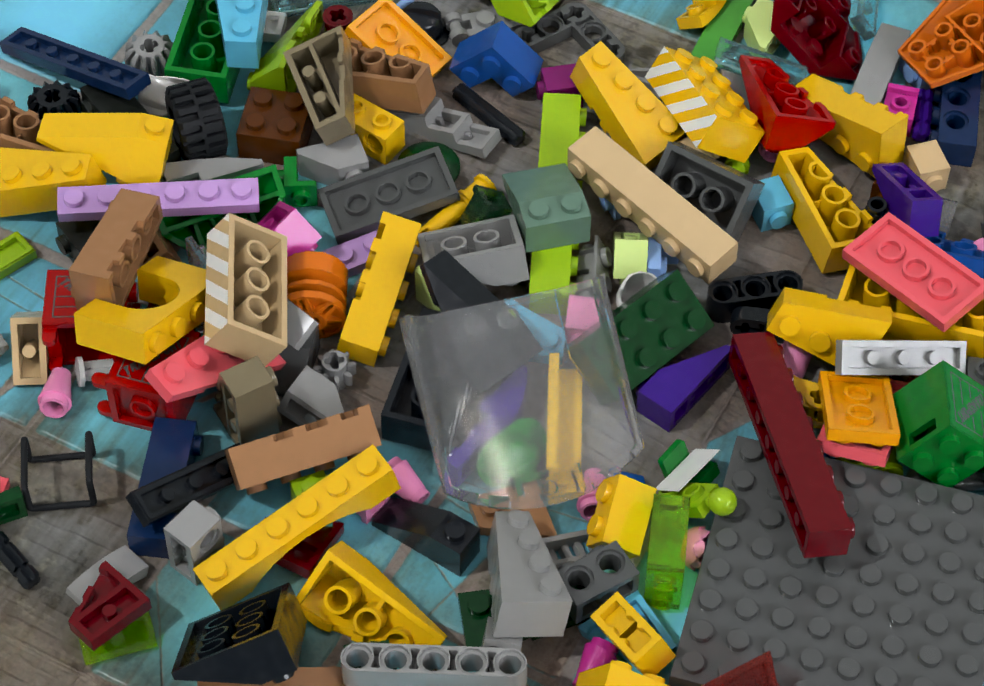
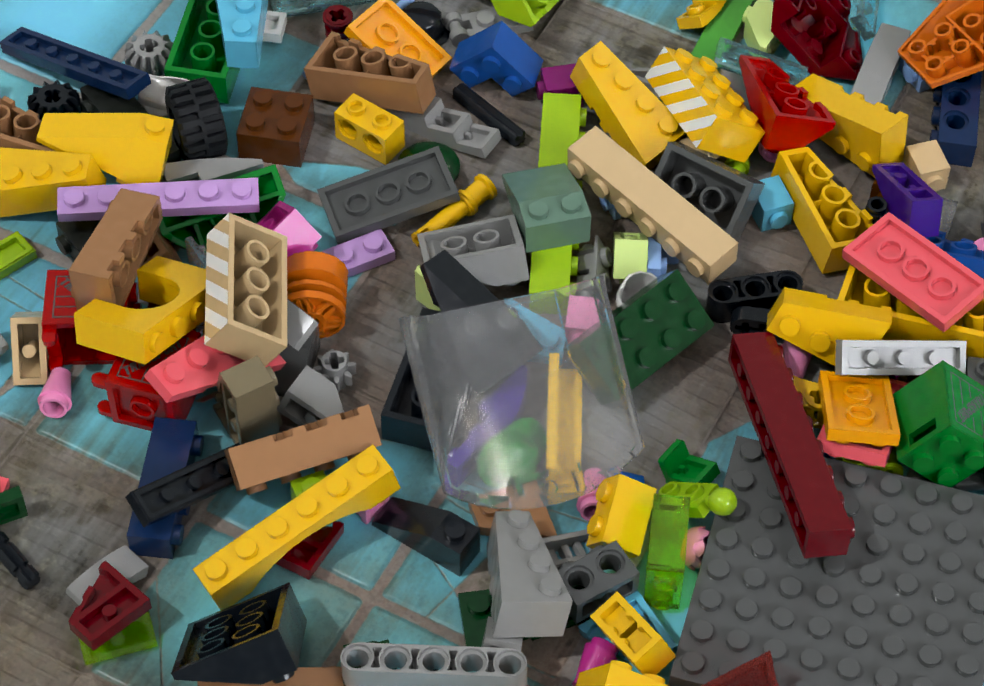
black piece [21,431,97,512] -> none
white piece [75,356,114,387] -> none
light grey brick [163,500,225,586] -> none
lime wedge [247,0,324,93] -> none
green bracket [278,156,318,207] -> none
dark tan wedge [283,25,355,146] -> none
light grey slope [296,134,370,186] -> none
yellow wedge [296,540,447,645] -> none
yellow wedge [337,211,421,367] -> none
bright pink cone [387,456,430,504] -> none
clear green brick [460,185,513,225] -> none
dark grey beam [514,2,625,63] -> none
dark purple slope [636,344,730,432] -> none
white sticker [656,449,720,492] -> none
dark pink brick [884,83,920,137] -> none
dark purple axle [912,88,934,142] -> none

